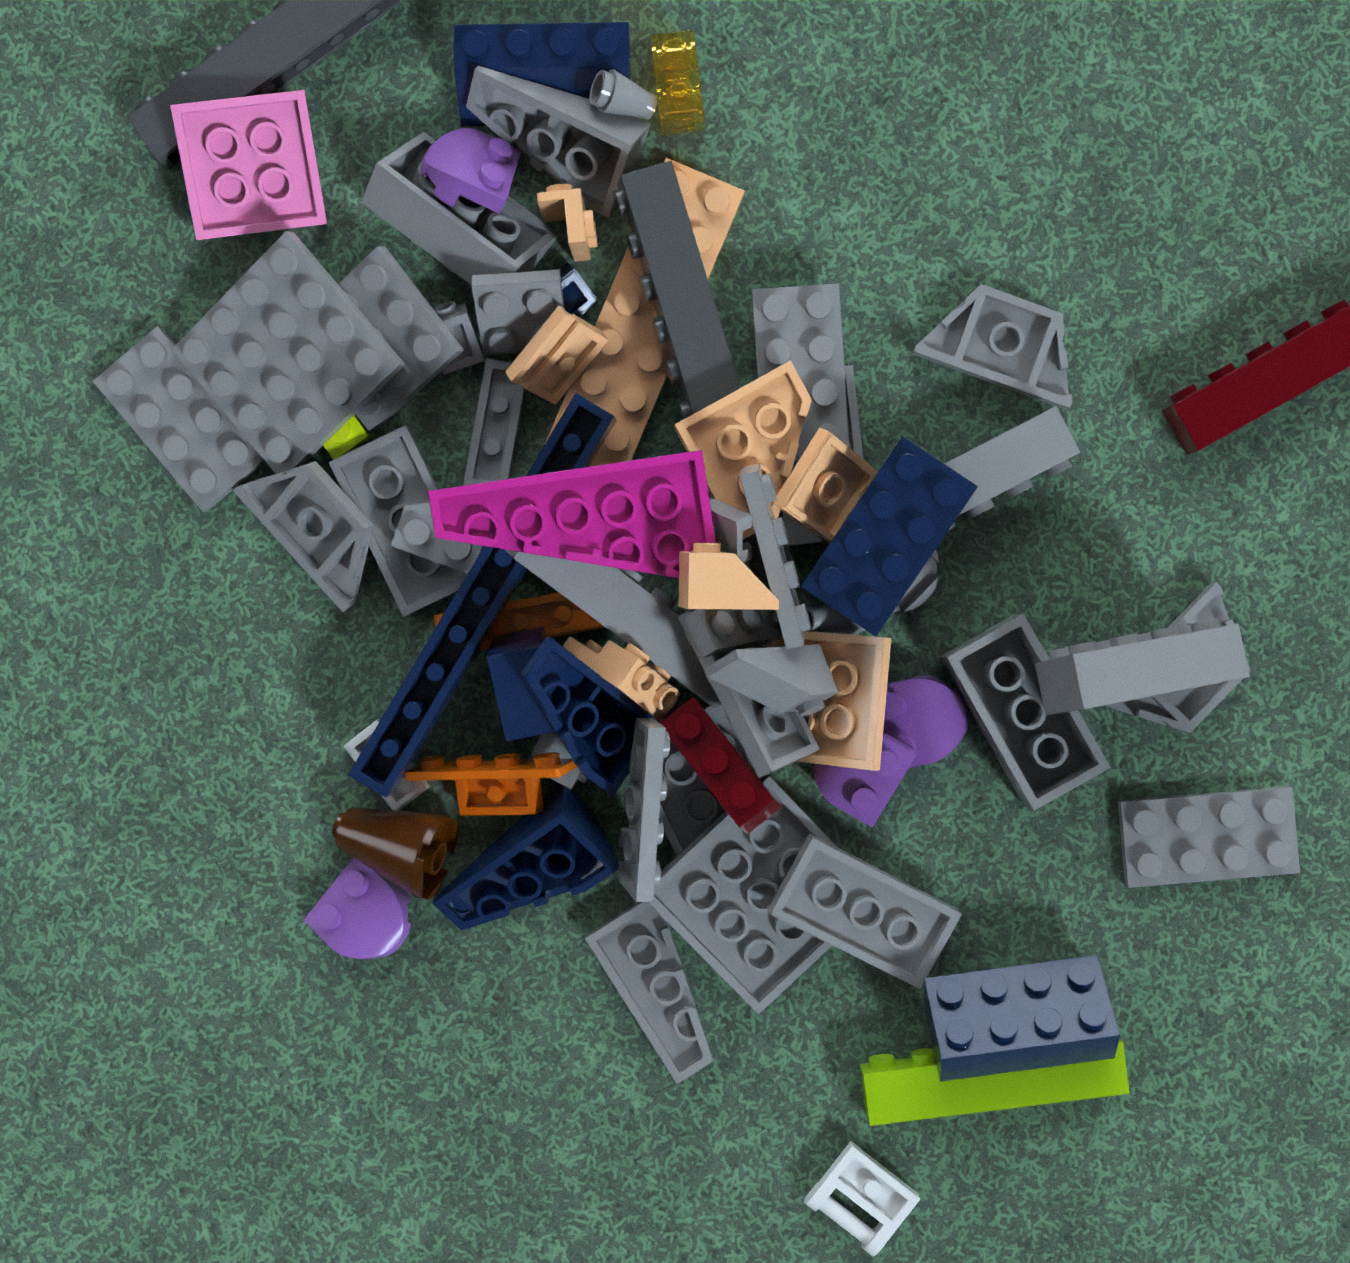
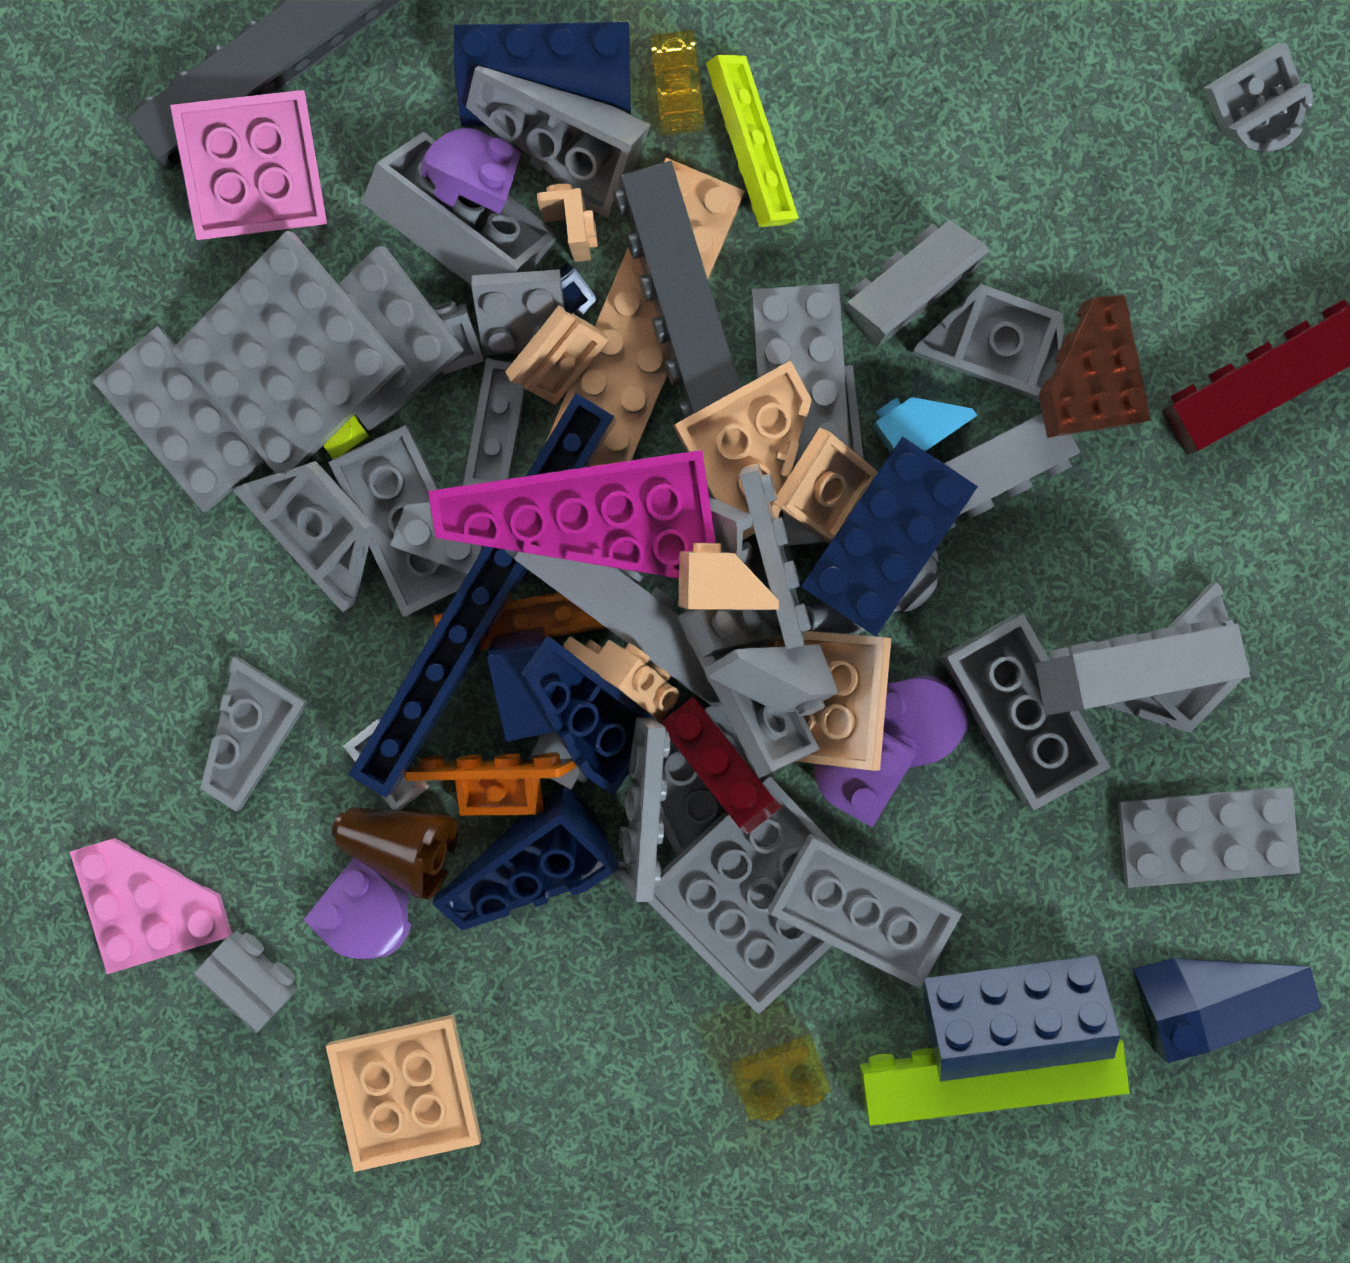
light grey wing [585,902,713,1084] -> none
light grey cone [589,69,657,120] -> none
white plate [804,1141,920,1256] -> none
none -> bright pink plate [70,838,232,974]
none -> light grey brick [193,931,299,1033]
none -> light grey wing [200,657,309,811]
none -> light nougat plate [326,1014,482,1172]
none -> neon yellow plate [706,55,799,227]
none -> clear yellow brick [731,1033,832,1121]
none -> light grey slope [844,220,990,349]
none -> medium azure slope [872,397,977,454]
none -> copper plate [1038,295,1151,438]
none -> dark blue wedge [1133,958,1321,1063]
none -> light grey slope [1203,43,1313,152]

